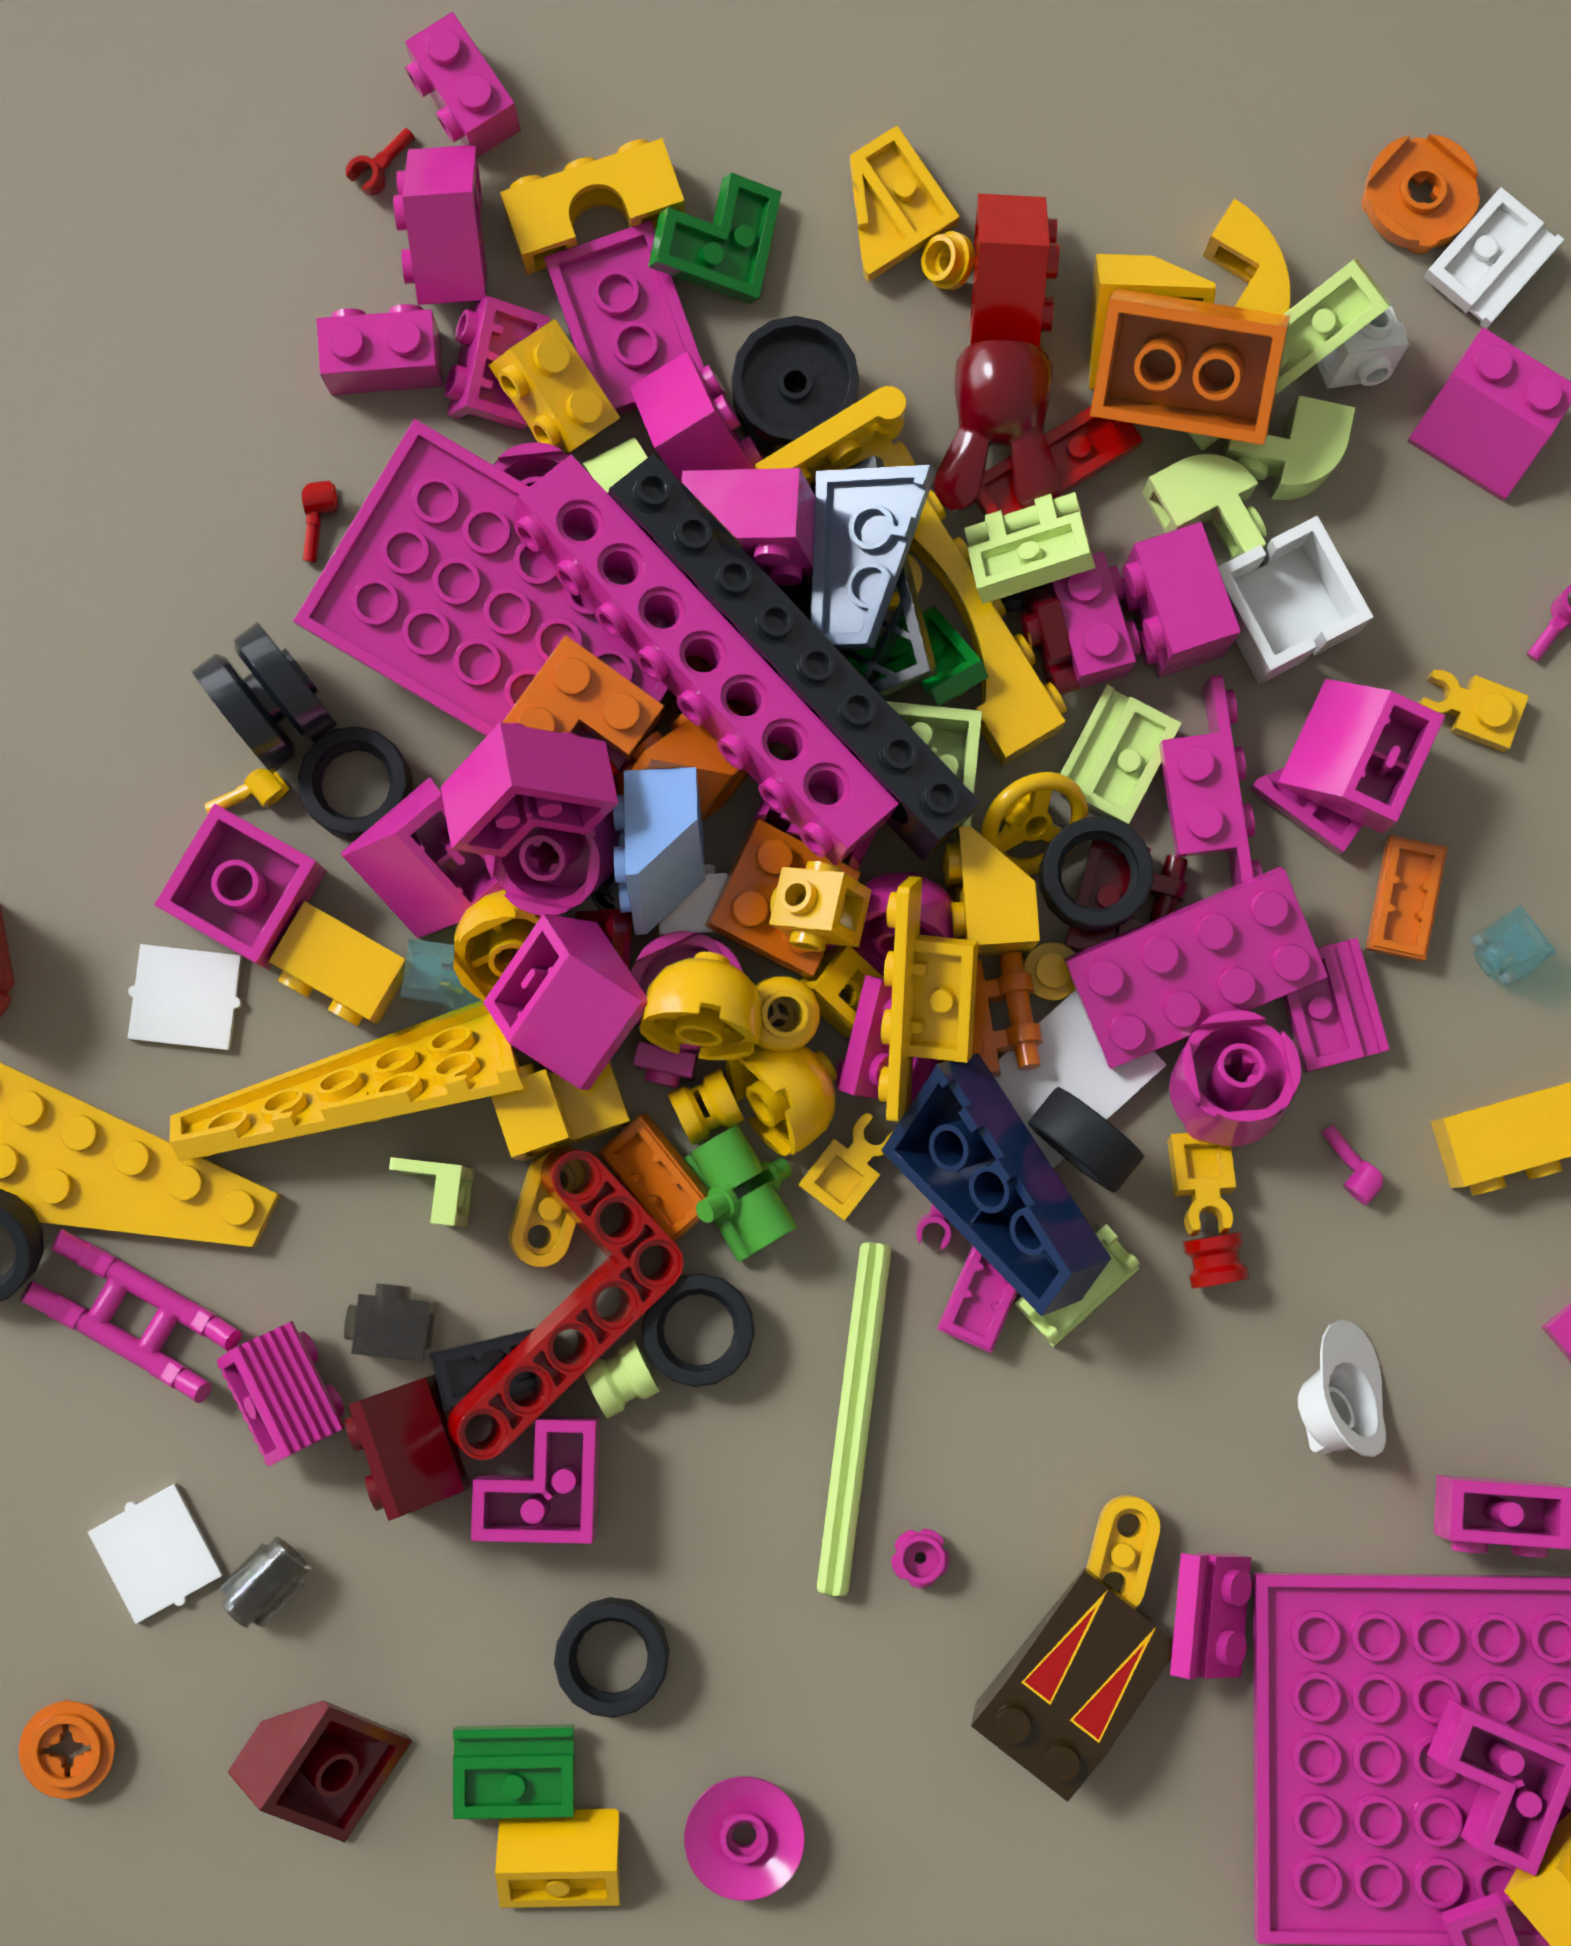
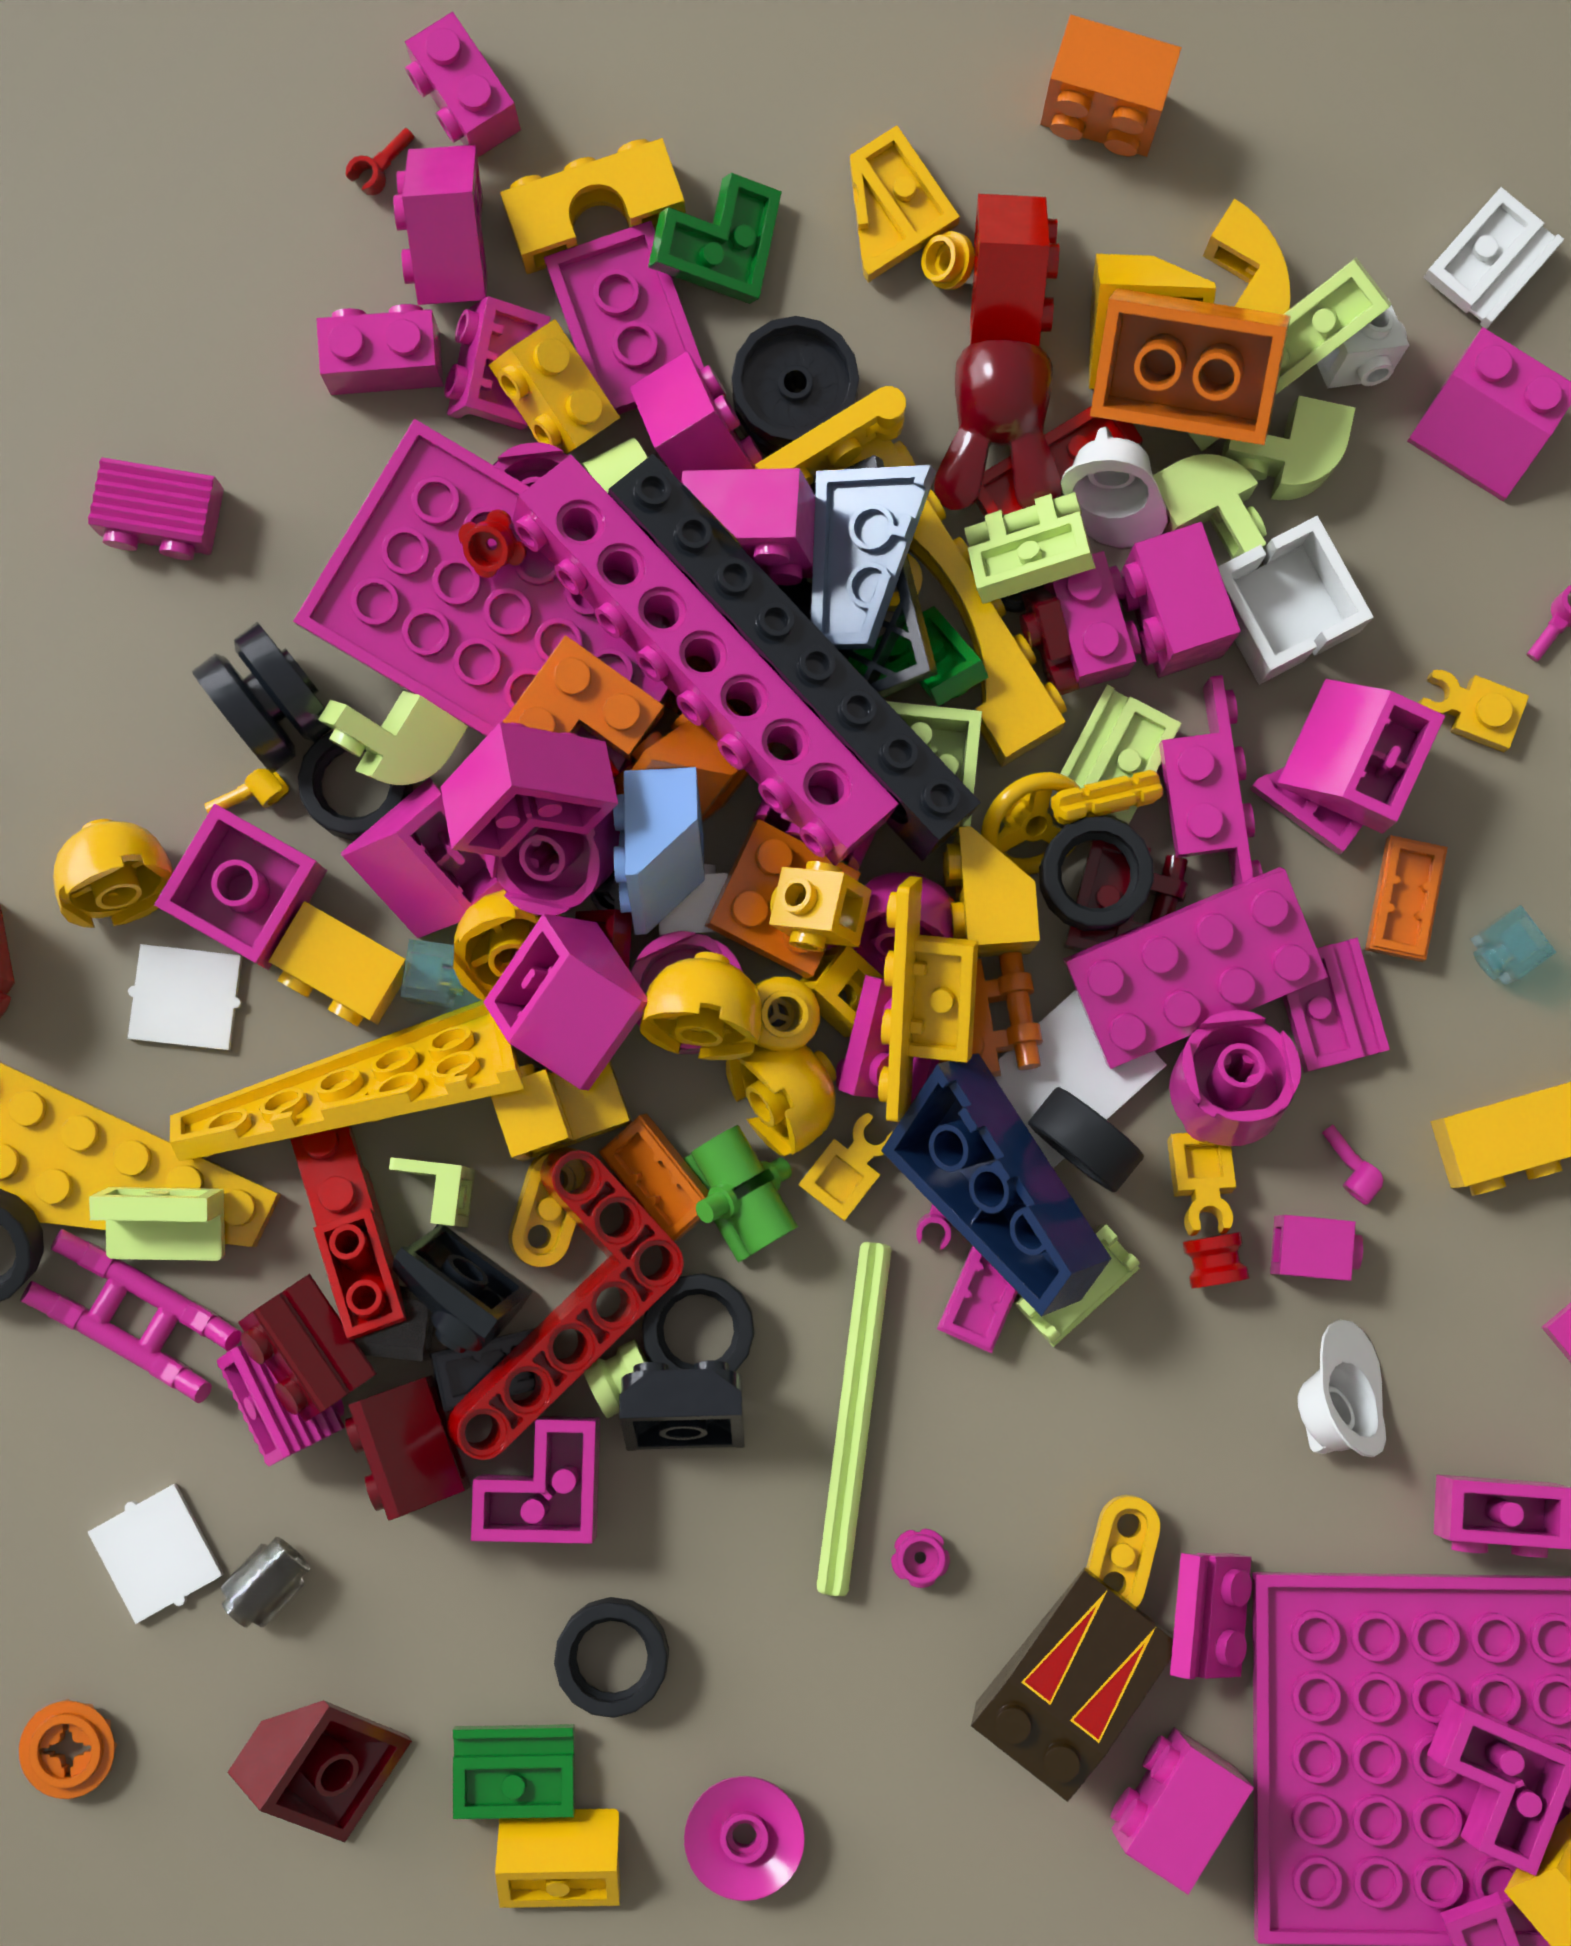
red hand [301,481,338,563] -> none
dark pink plate [633,1042,698,1088] -> none
yellow wheel [667,1069,745,1146] -> none
yellow plate [1024,942,1075,1001] -> none
orange plate [1361,134,1480,254] -> none
none -> yellow cylinder [53,819,174,928]
none -> dark pink brick [88,457,224,560]
none -> yellowish green panel [89,1187,225,1261]
none -> dark red brick [238,1274,377,1422]
none -> red slope [290,1126,406,1341]
none -> yellowish green brick [318,691,468,785]
none -> black slope [392,1224,533,1353]
none -> red plate [458,509,527,578]
none -> black slope [619,1360,745,1451]
none -> orange brick [1040,14,1182,157]
none -> yellow axle [1051,770,1163,825]
none -> piece [1061,427,1168,548]
none -> dark pink brick [1110,1727,1254,1895]
none -> dark pink brick [1270,1215,1363,1281]

